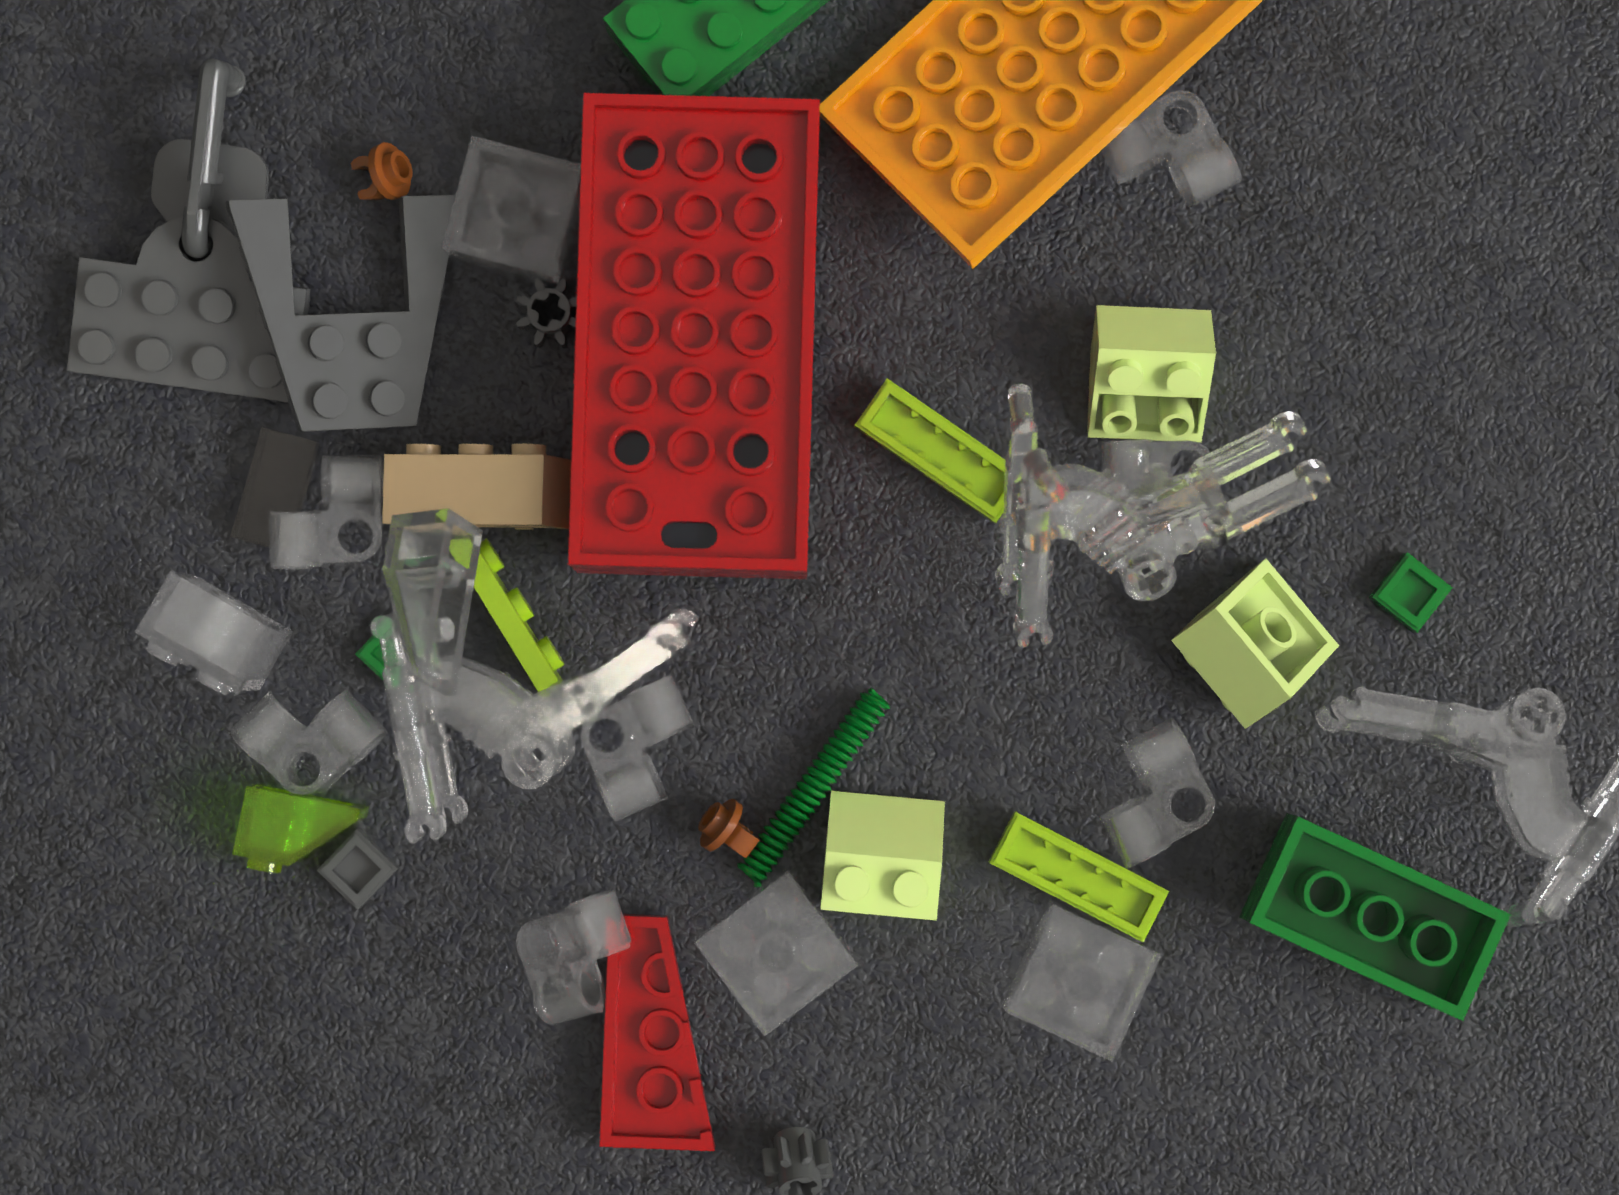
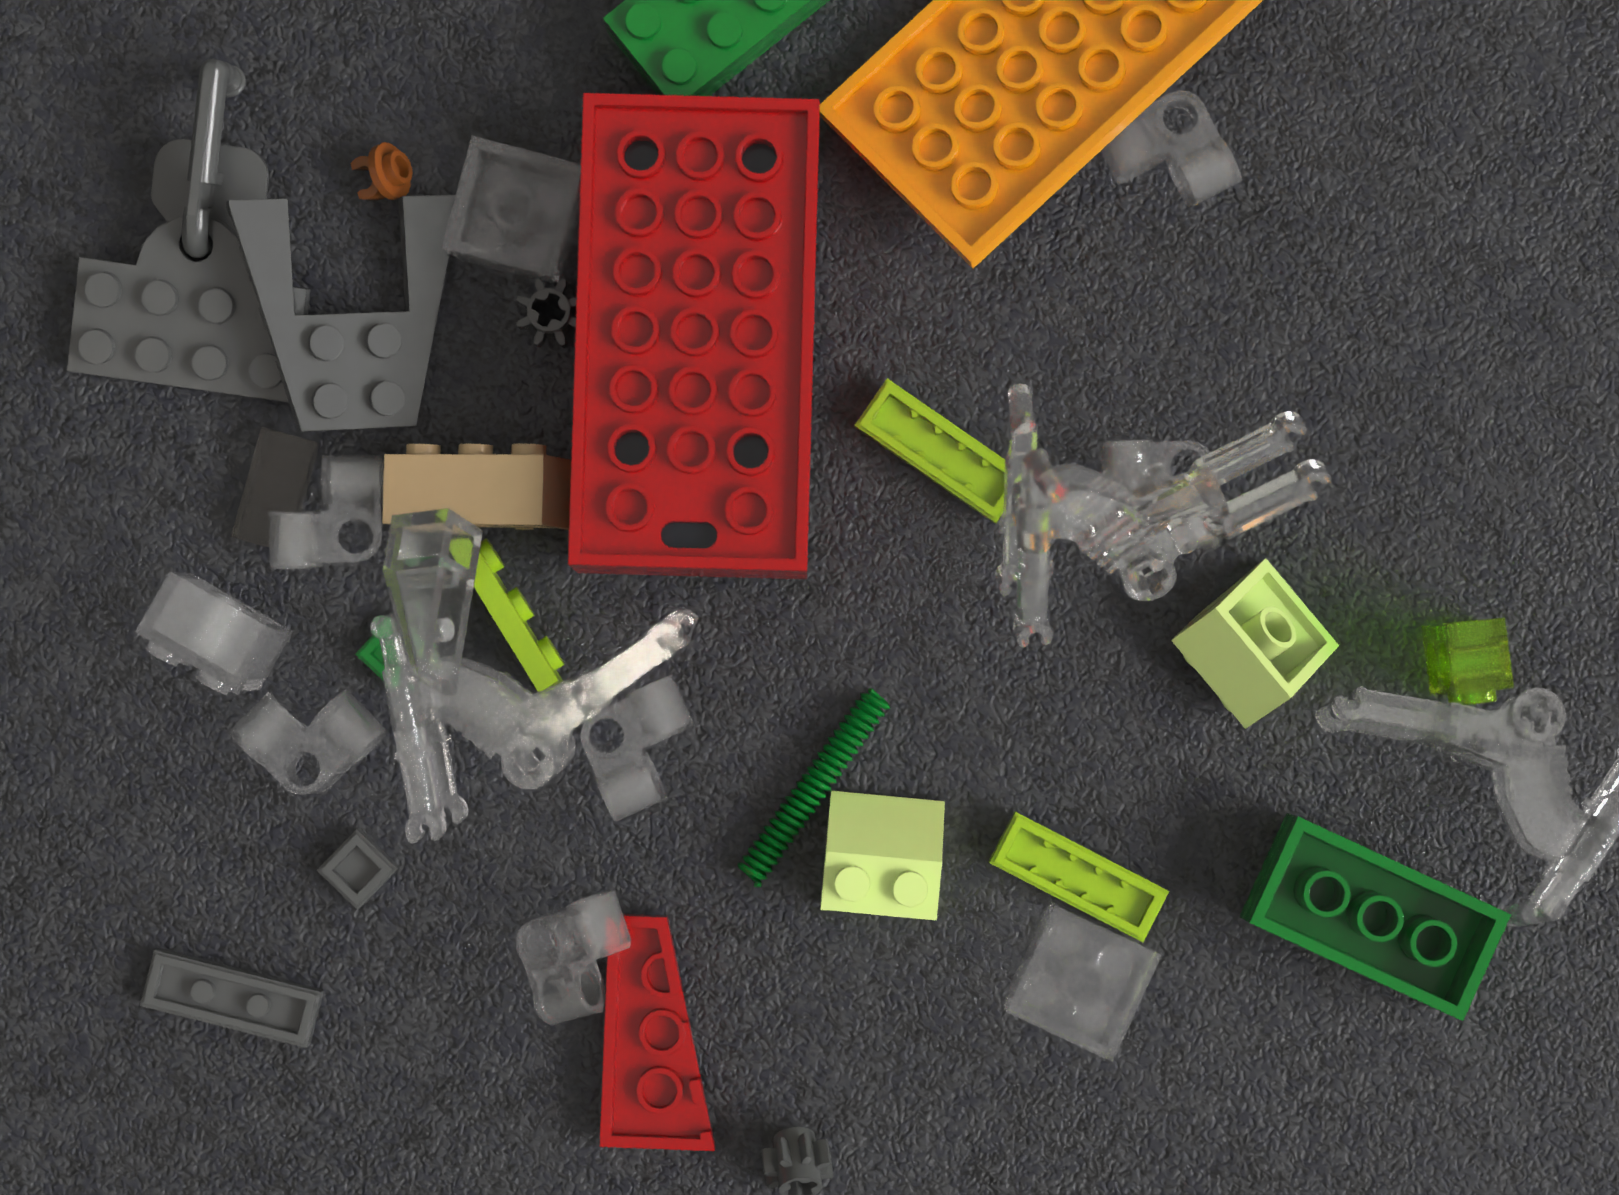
clear neon green slope [232,784,369,873] -> none
clear brick [694,867,858,1036] -> none
dark orange plate [698,799,760,858] -> none
yellowish green slope [1087,305,1216,442] -> none
clear piece [1099,717,1215,869] -> none
green tile [1369,552,1453,633] -> none
none -> dark grey tile [140,948,324,1048]
none -> clear neon green brick [1421,617,1514,705]

